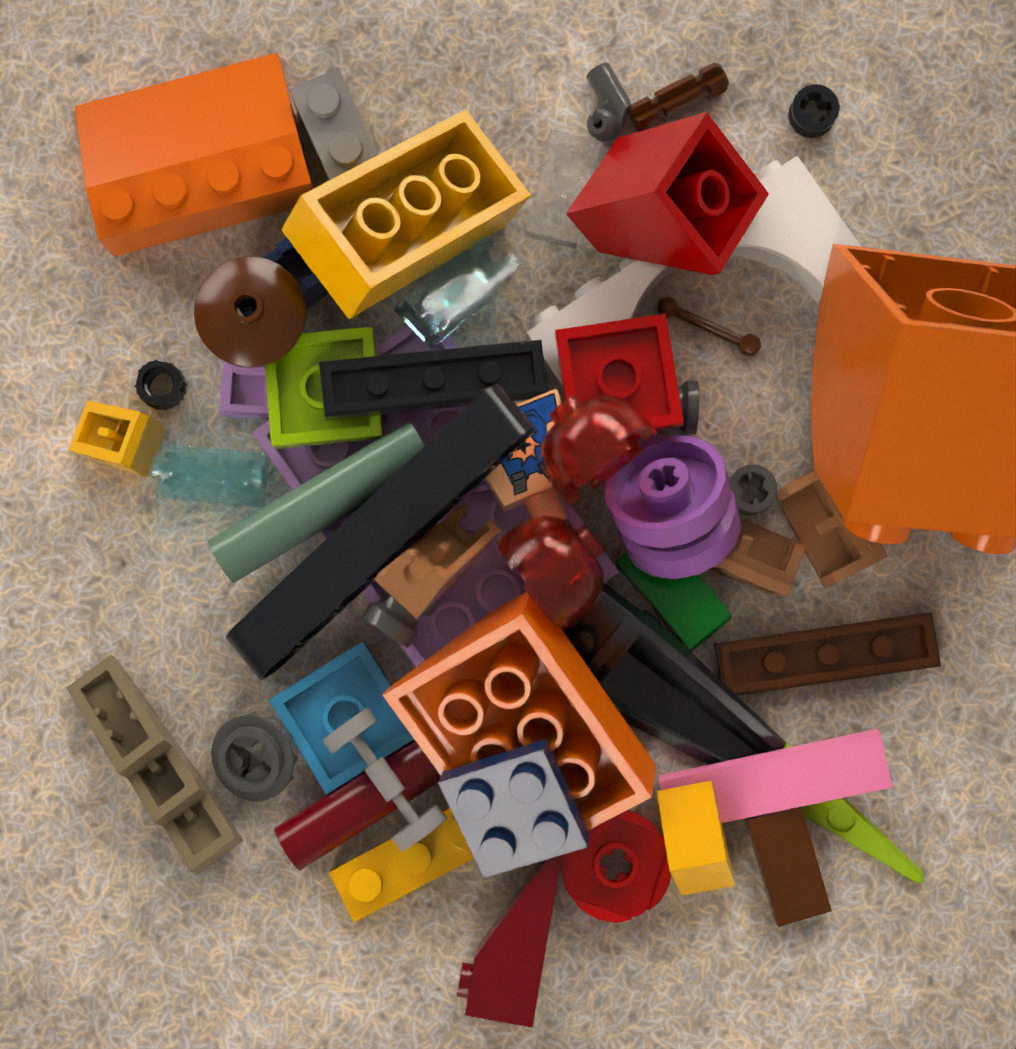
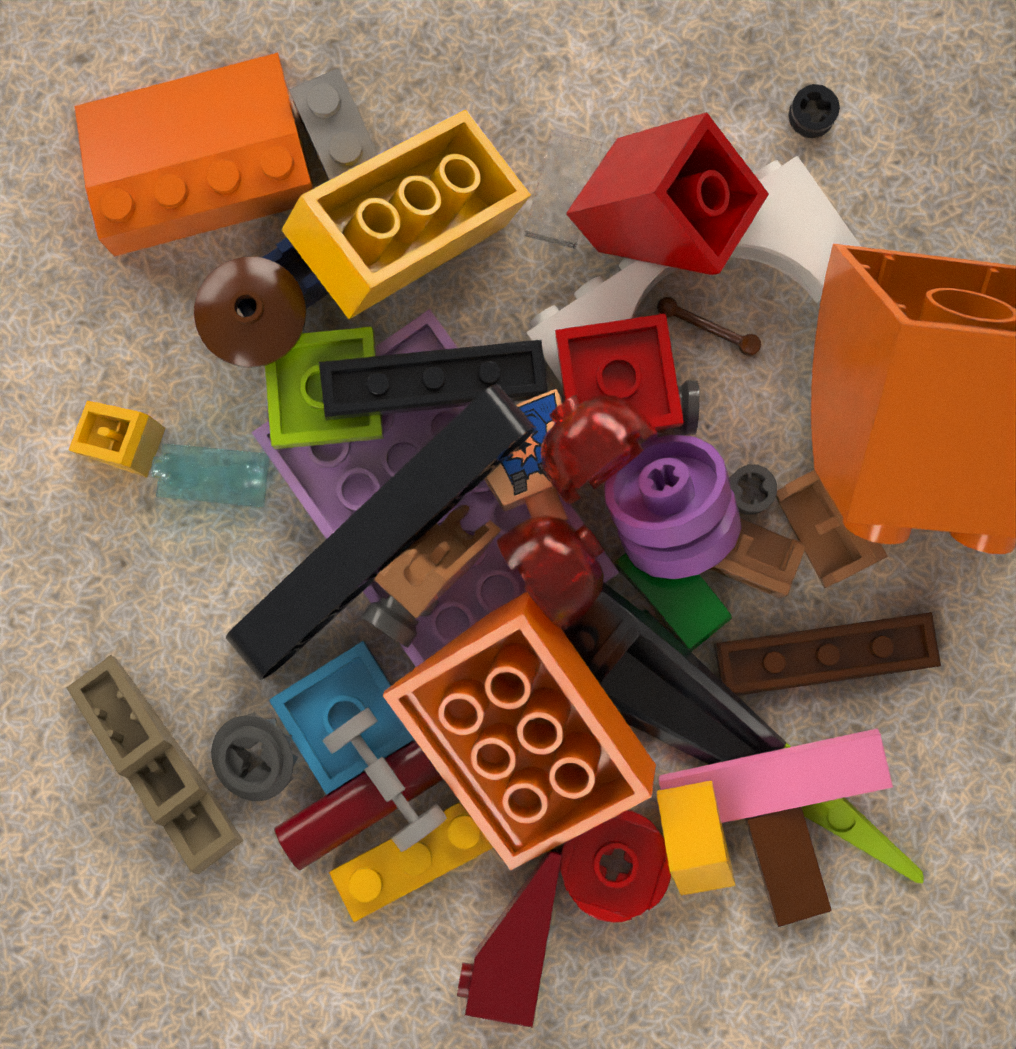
black axle [134,359,187,410] -> none
sand green piece [208,421,425,583] -> none
lavender tile [219,361,269,420] -> none
clear light blue hinge [394,236,522,349] -> none
plate [438,739,590,878] -> none
dark grey arm [586,62,631,142] -> none
reddish brown axle [629,63,729,132] -> none

